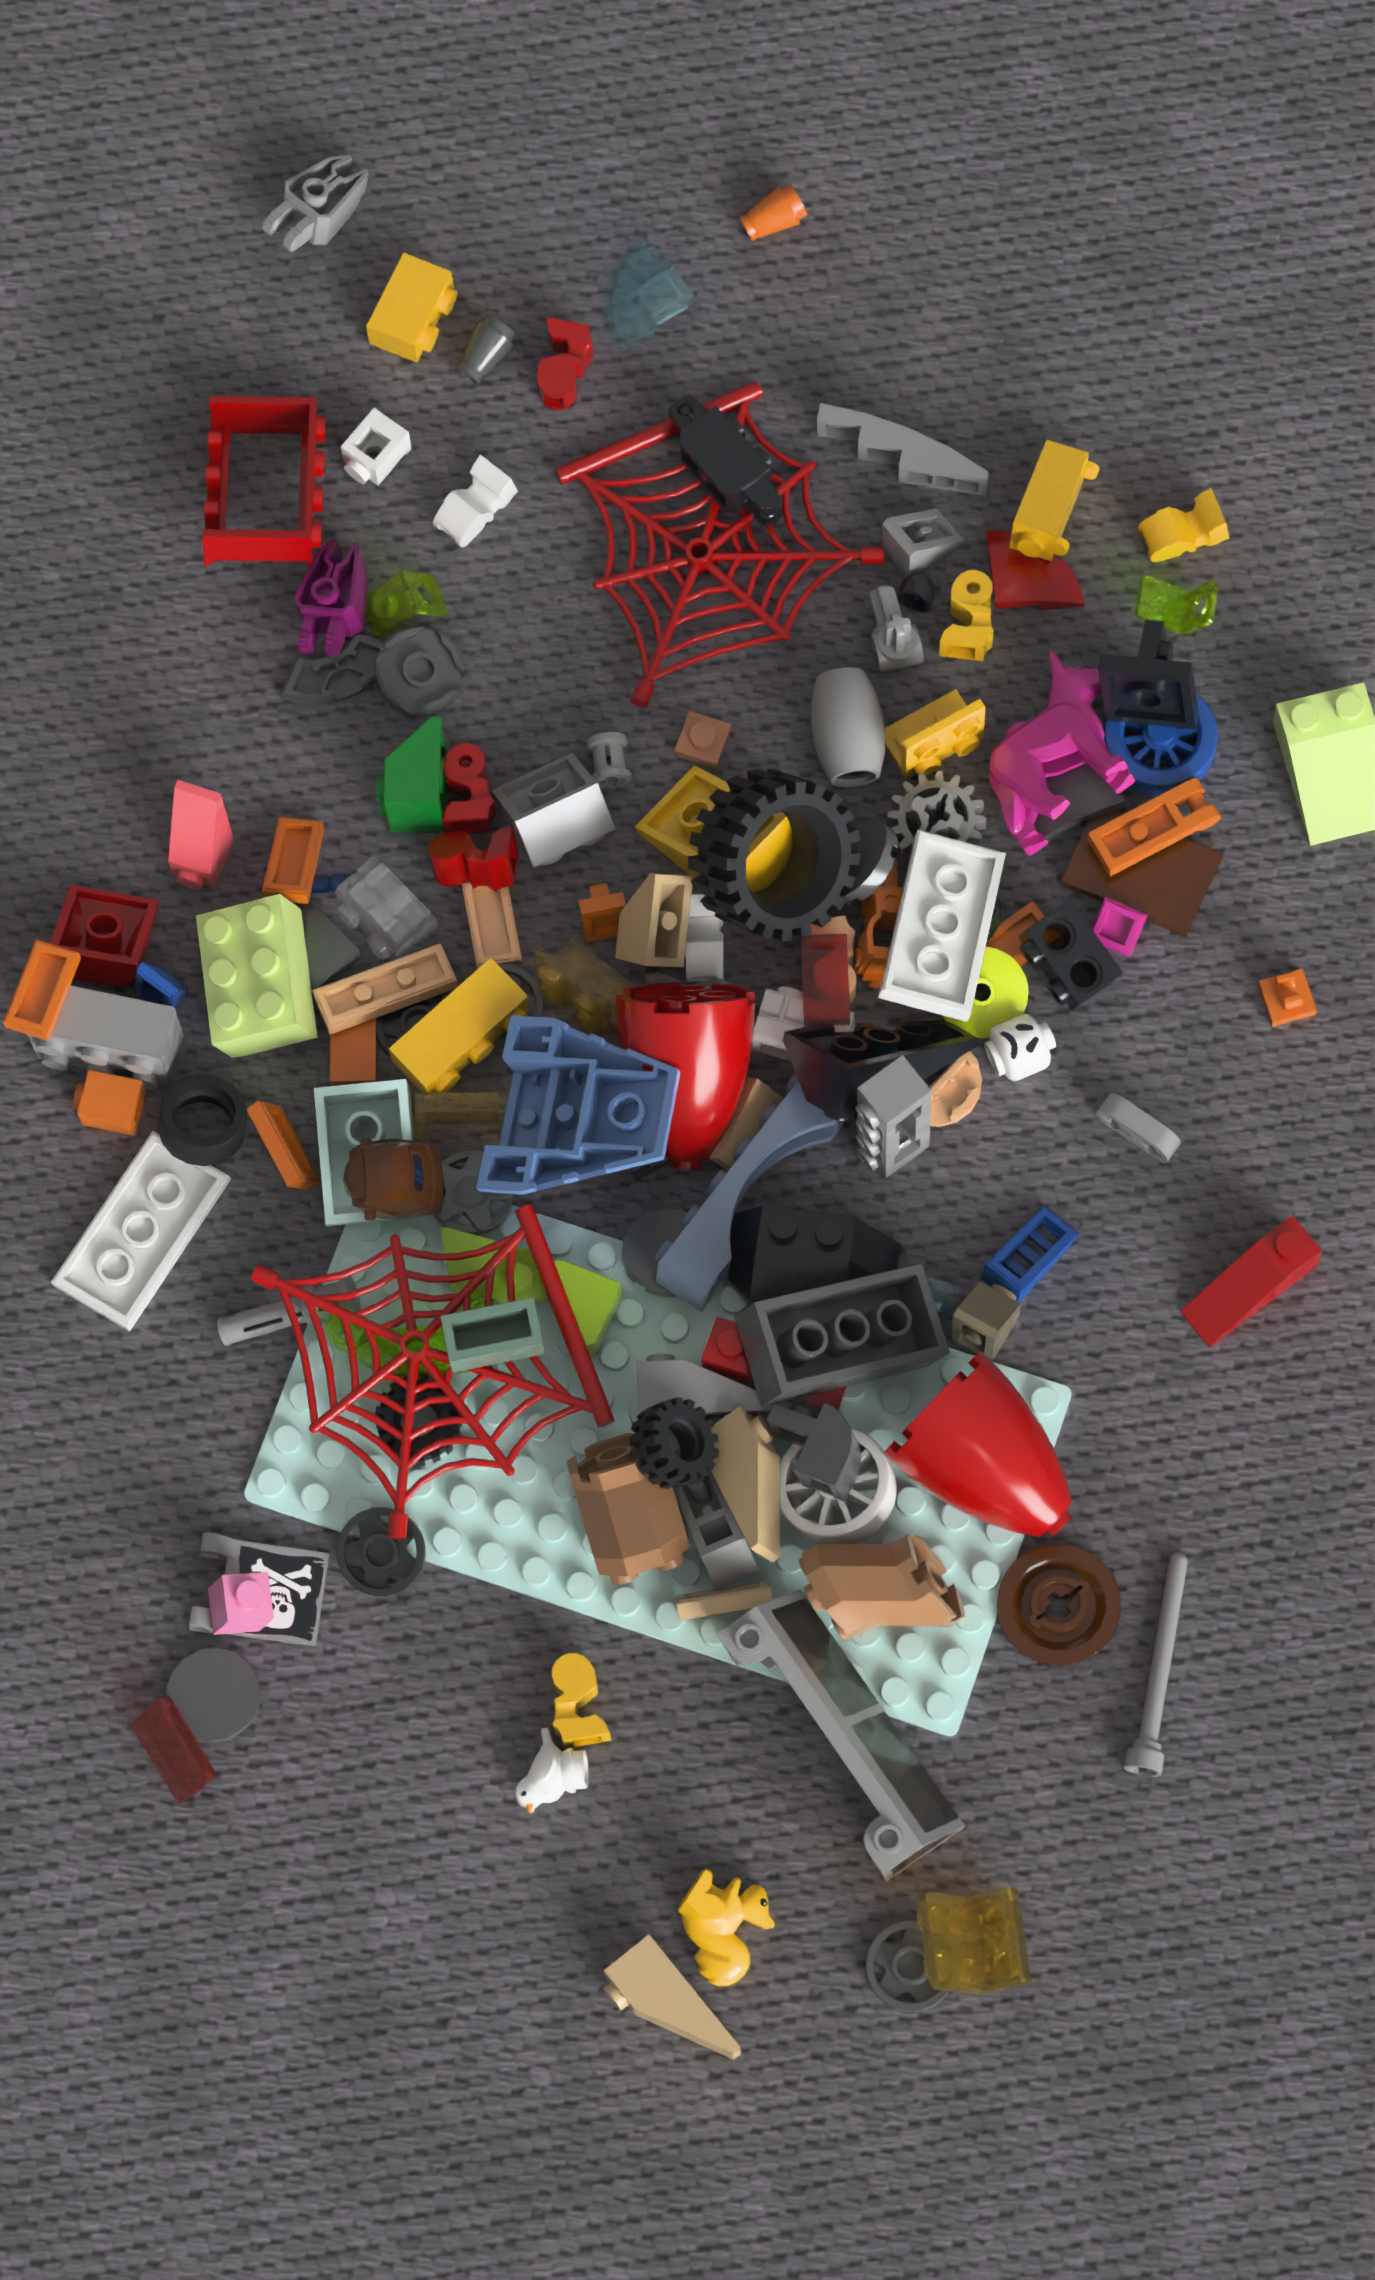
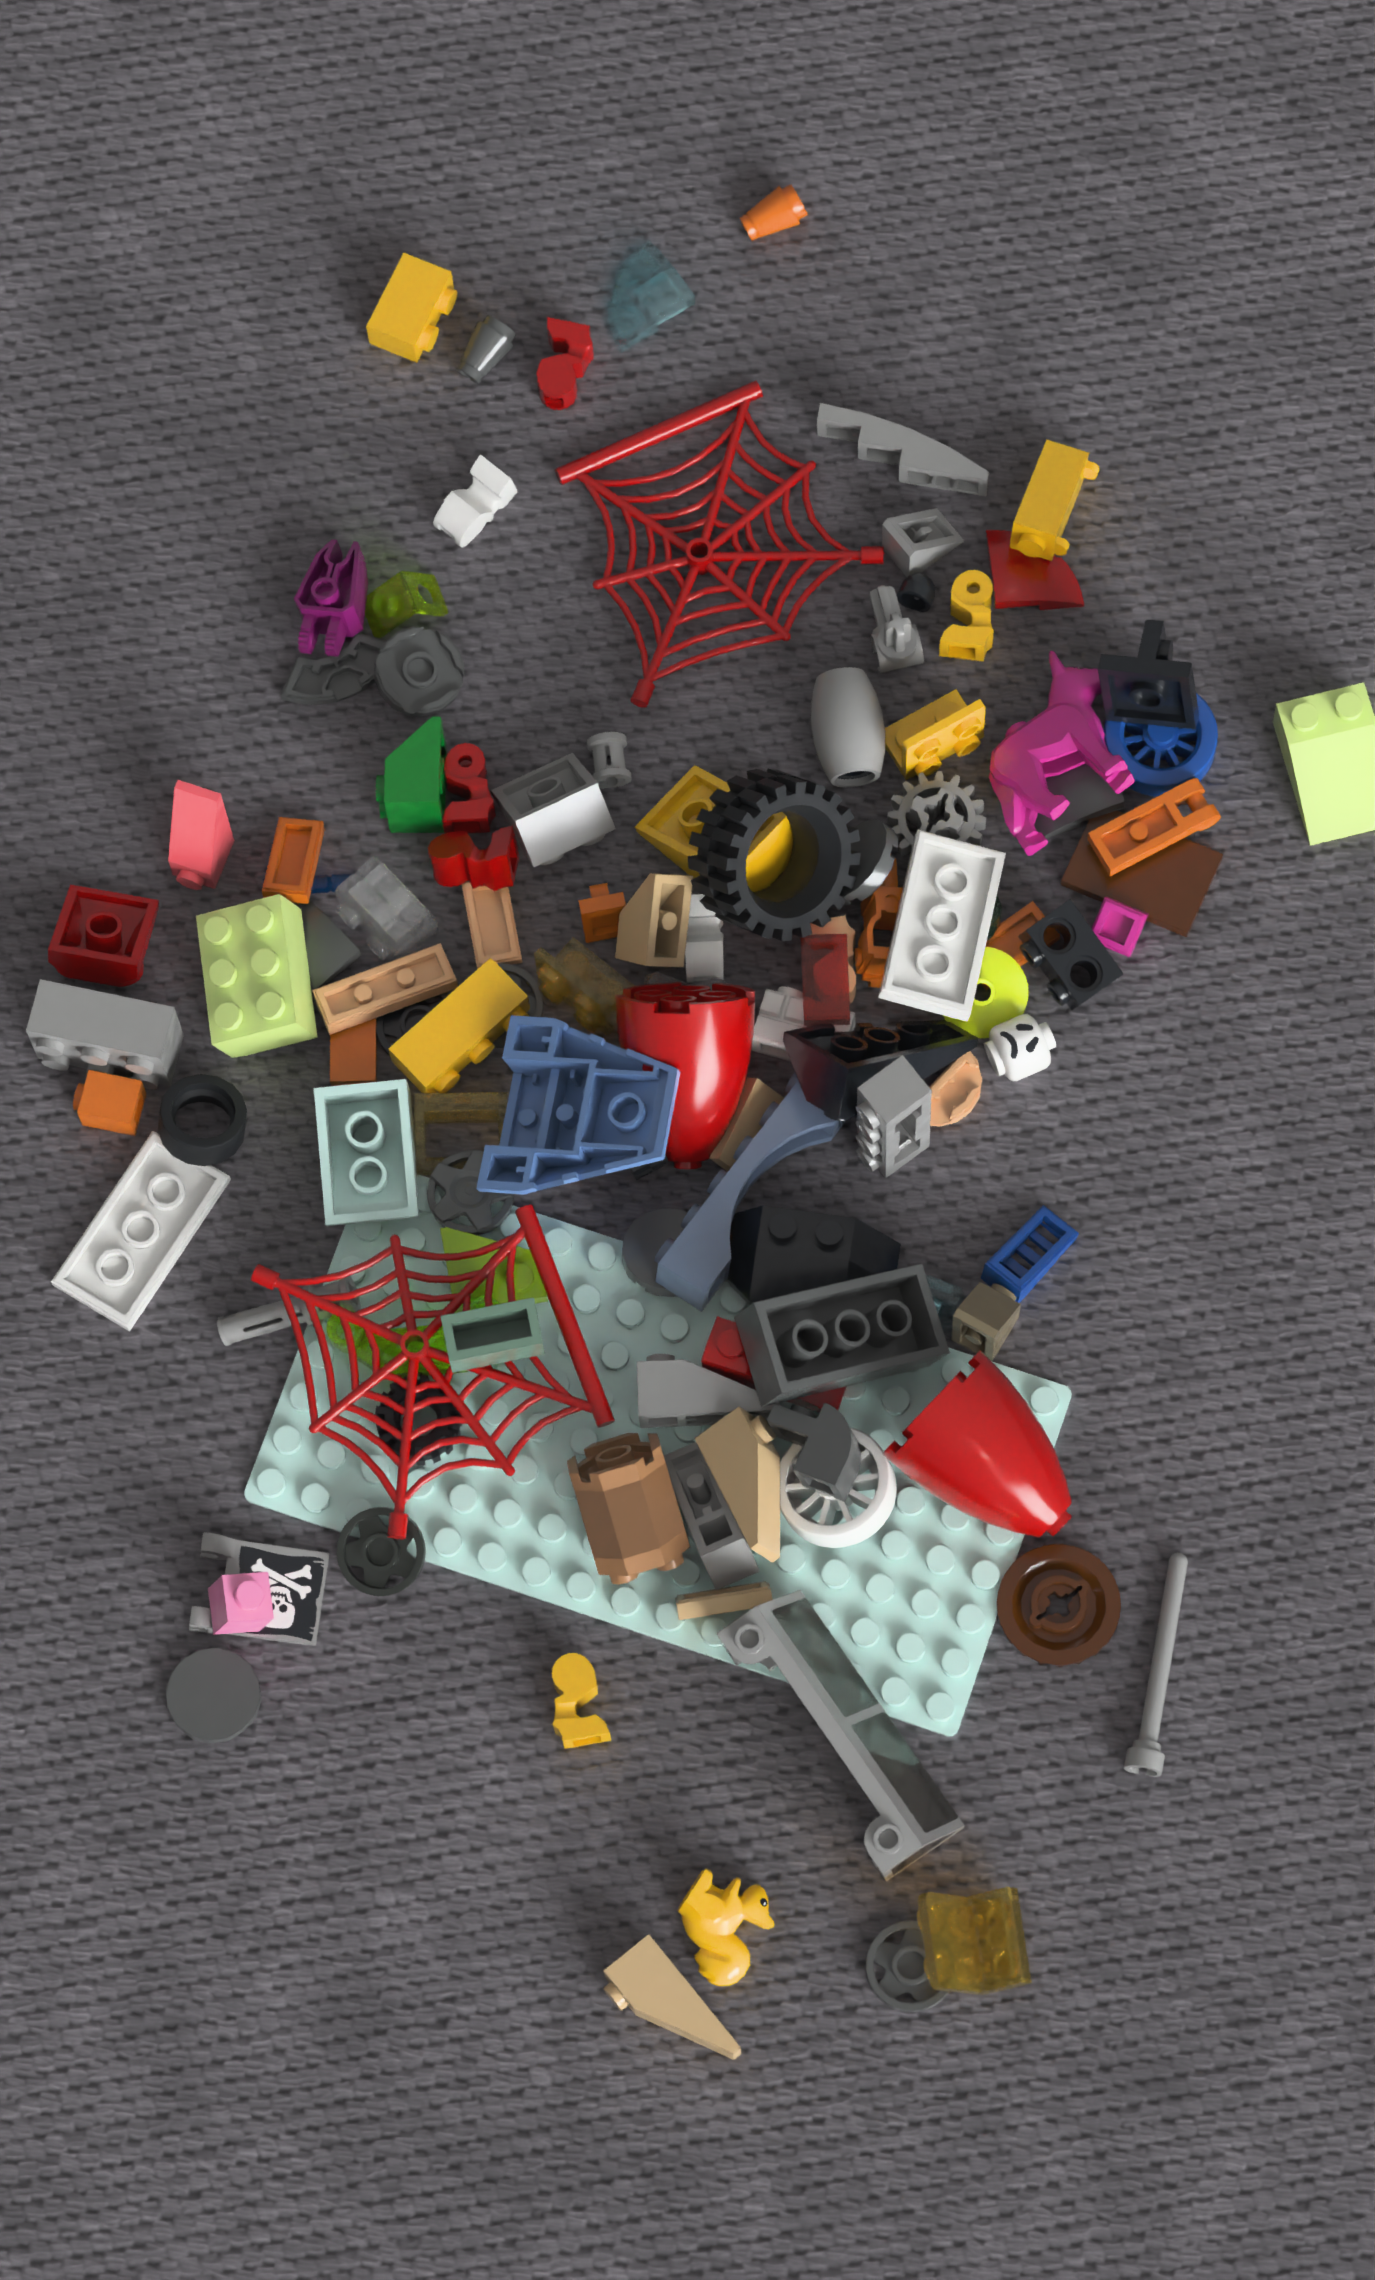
orange tile [3,939,81,1041] -> none
clear red tile [131,1696,217,1803] -> none
blue slope [133,962,189,1009] -> none
red window [202,396,326,568] -> none
orange tile [246,1101,321,1191] -> none
light grey hinge [262,155,369,252] -> none
white brick [341,408,412,486] -> none
reddish brown helmet [343,1138,444,1221] -> none
white animal [515,1727,589,1813] -> none
lime slope [554,1259,623,1357] -> none
black tyre [629,1397,719,1489] -> none
black hinge [668,394,782,527] -> none
nougat plate [674,711,732,769] -> none
medium nougat brick [799,1534,966,1641] -> none
light grey beam [1096,1093,1181,1163] -> none
clear neon green bracket [1135,575,1219,635] -> none
yellow leg [1137,488,1230,563] -> none
red slope [1180,1215,1322,1348] -> none
orange tile [1258,968,1317,1027] -> none

